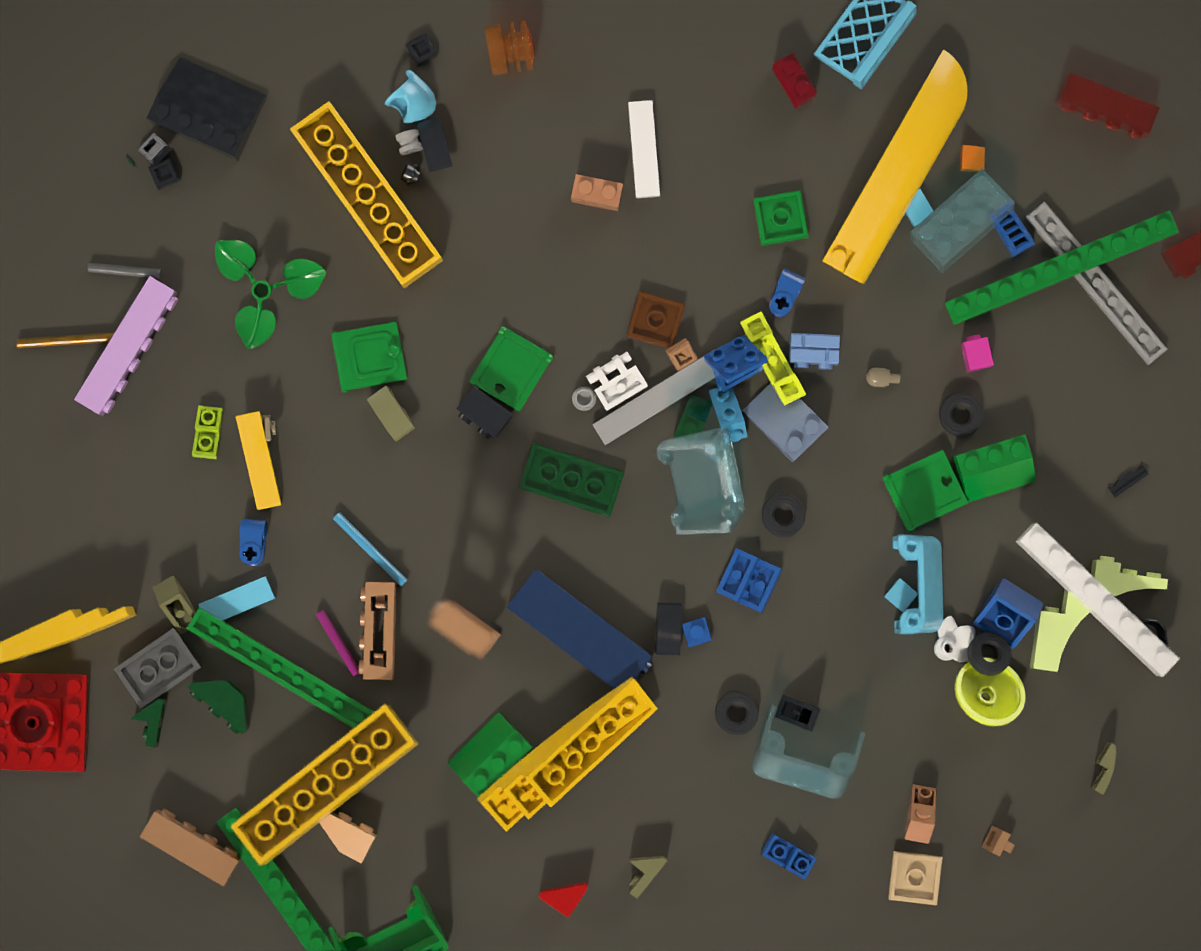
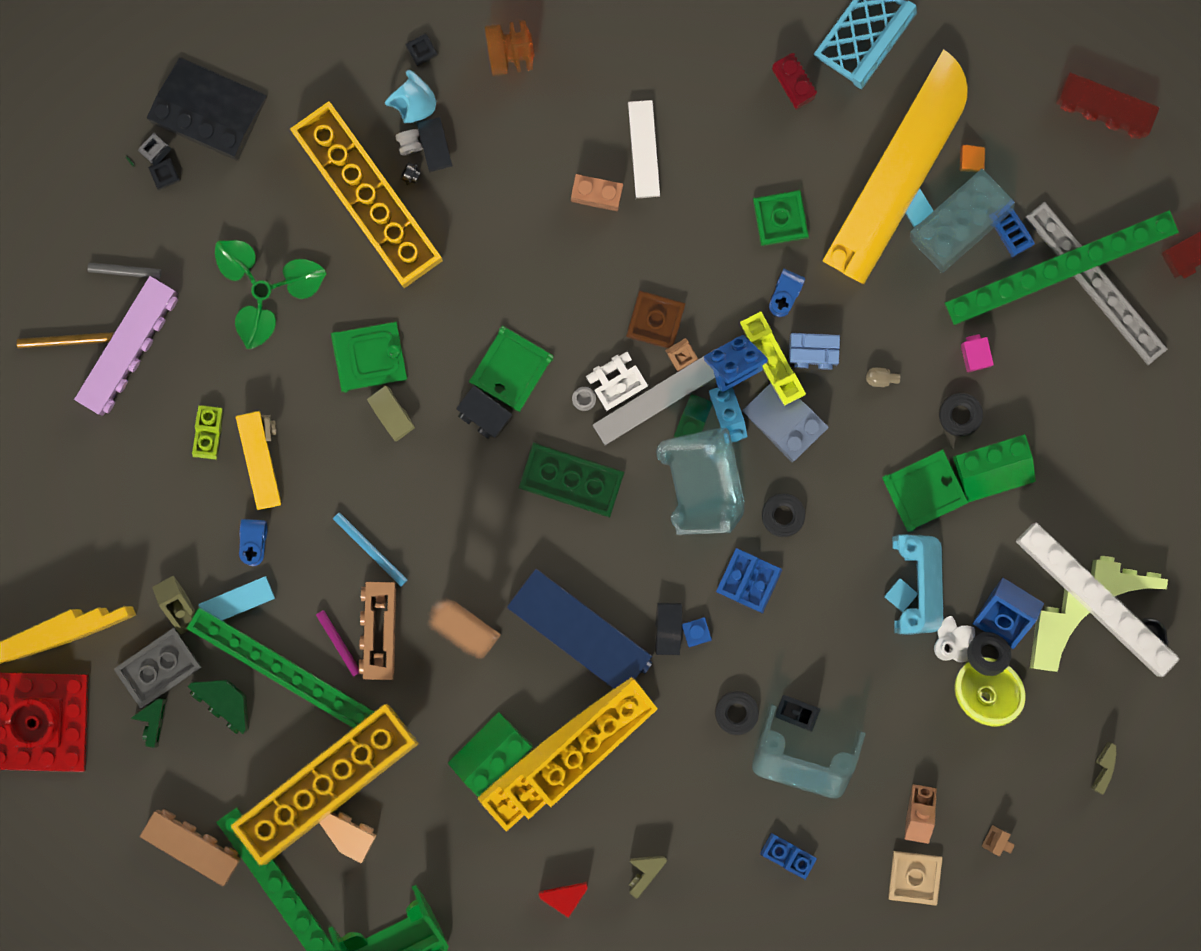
black piece [1108,465,1148,498] -> none

